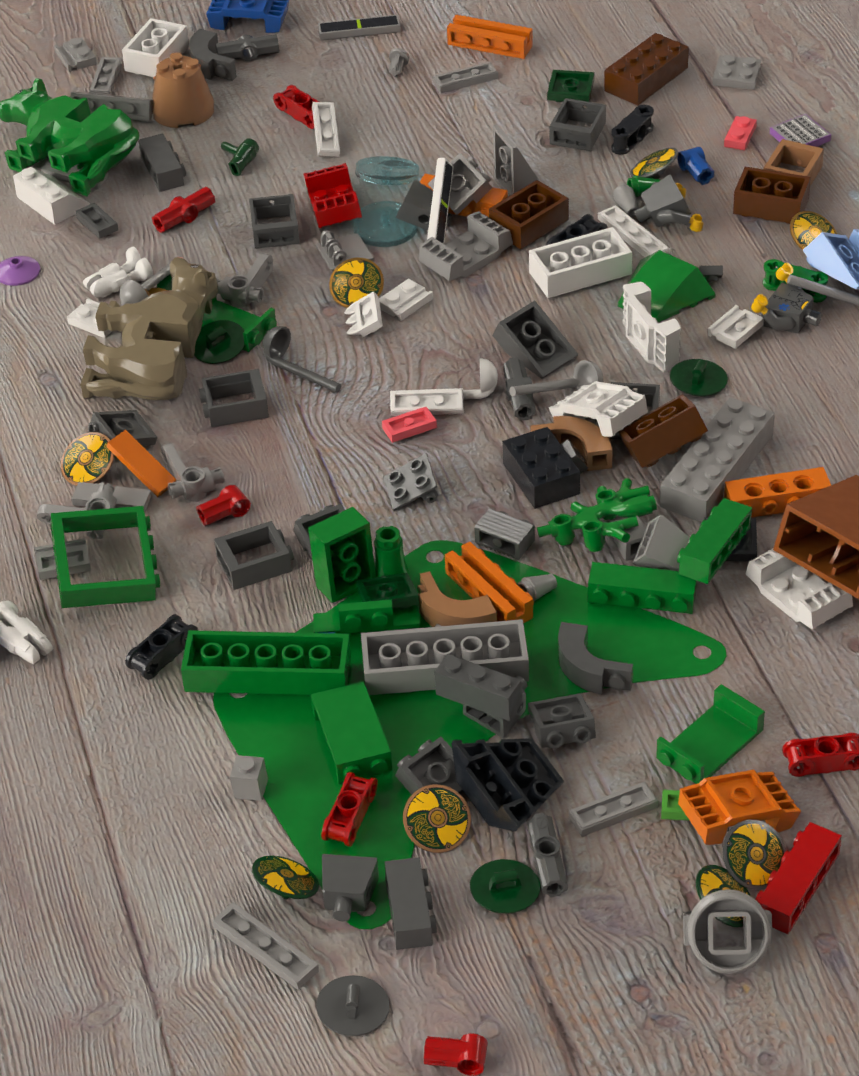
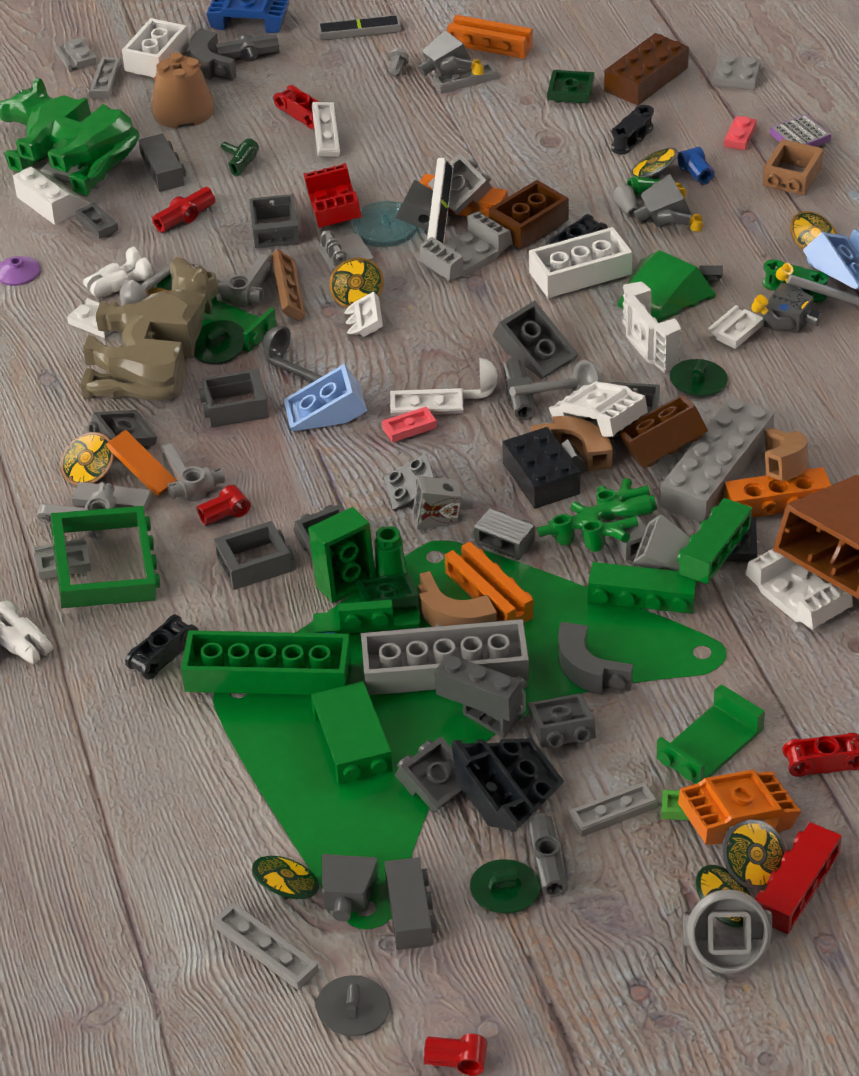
light grey tile [70,91,153,121] -> none
light grey brick [230,755,268,801] -> none
red piece [321,772,378,847] -> none
clear light blue piece [355,156,419,185] -> none
white plate [379,278,433,321] -> none
shield [403,784,471,853] -> none
light grey slope [493,124,539,197] -> none
light grey cone [517,574,557,601] -> none
dark grey window [549,98,606,151] -> none
white tile [598,205,670,257] -> none
reddish brown brick [733,166,811,224] -> none
none -> medium nougat plate [272,249,306,322]
none -> light blue slope [283,364,367,432]
none -> light grey torso [412,476,474,530]
none -> dark grey torso [418,30,484,76]
none -> medium nougat arch [764,428,809,481]

